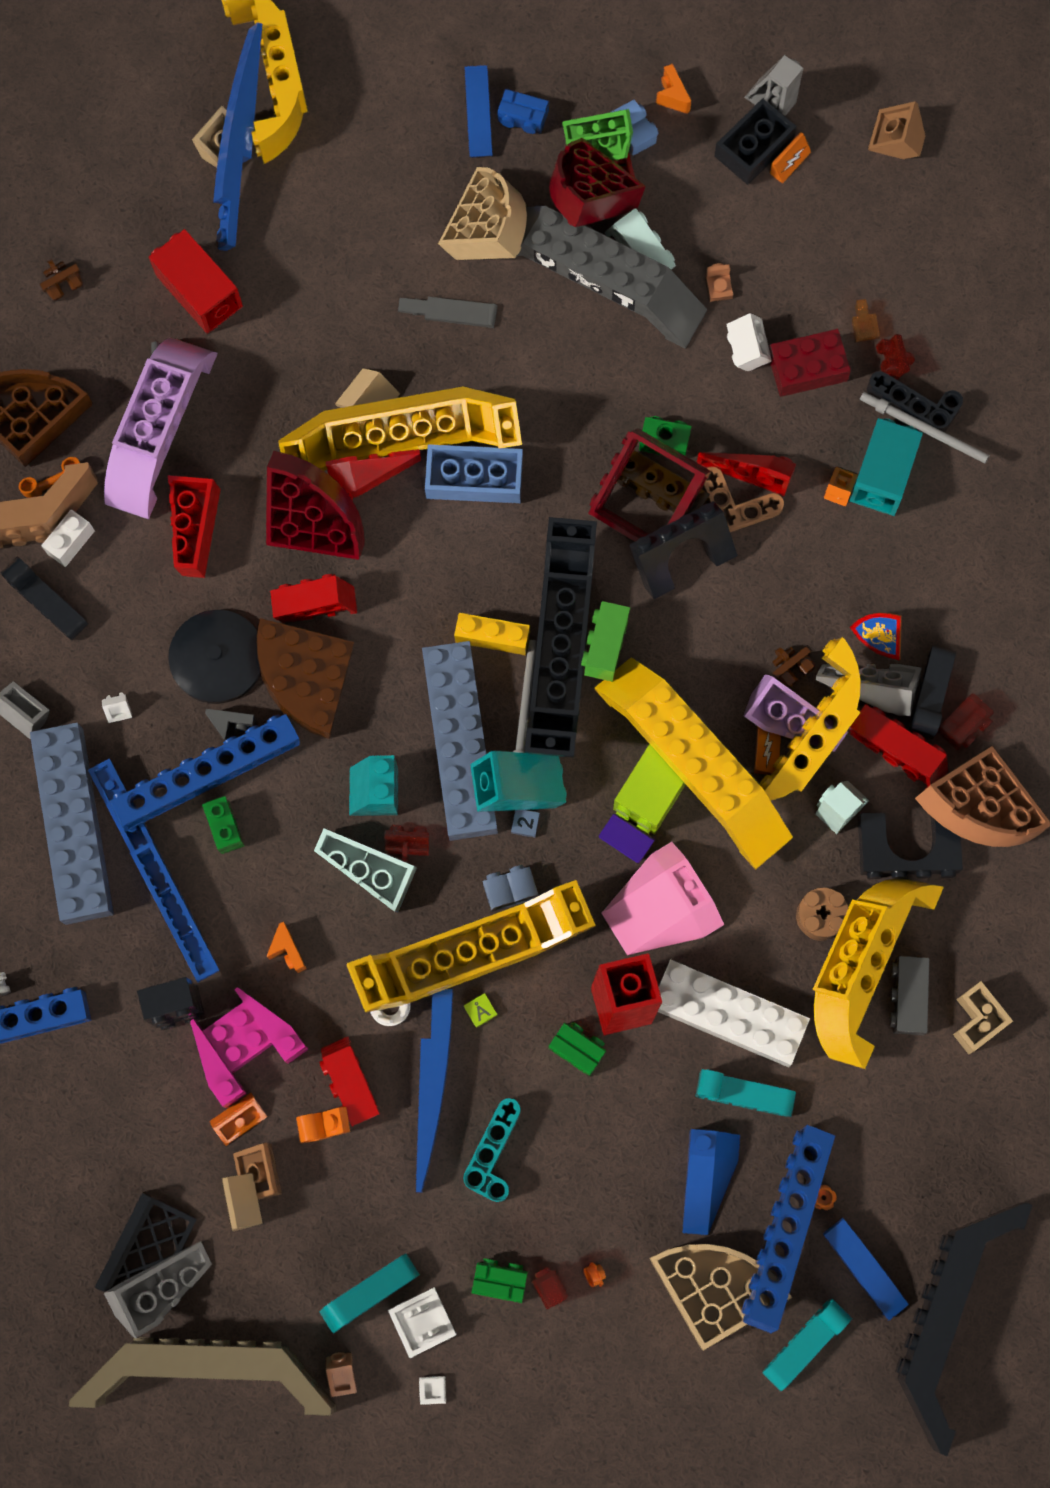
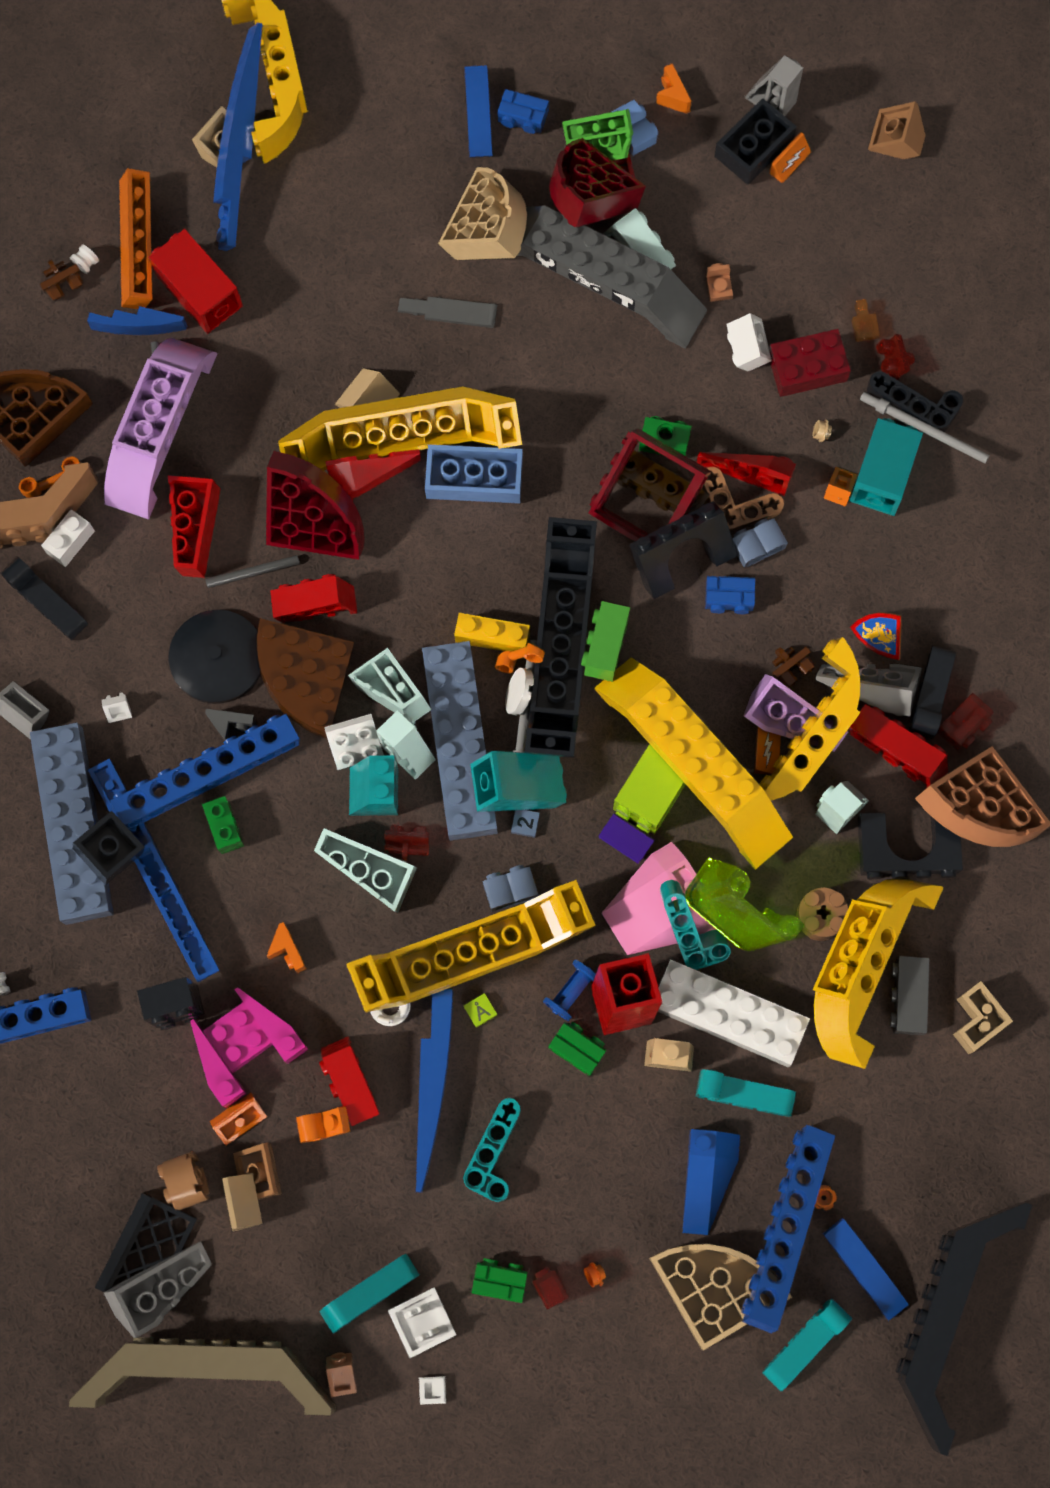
none -> white wheel [70,244,99,274]
none -> black brick [72,811,145,885]
none -> blue slope [87,306,187,335]
none -> orange brick [119,168,152,309]
none -> medium nougat brick [157,1151,210,1210]
none -> dark grey bar [205,555,300,588]
none -> white plate [324,714,384,770]
none -> light aqua wedge [348,648,431,721]
none -> light aqua wedge [376,710,436,780]
none -> orange bar [495,643,545,673]
none -> white tile [505,668,534,716]
none -> blue hose [543,959,596,1022]
none -> tan torso [644,1038,694,1072]
none -> teal beam [659,880,731,970]
none -> clear neon green windscreen [685,858,805,951]
none -> blue brick [705,576,755,614]
none -> sand blue brick [732,519,788,568]
none -> tan plate [813,419,832,442]

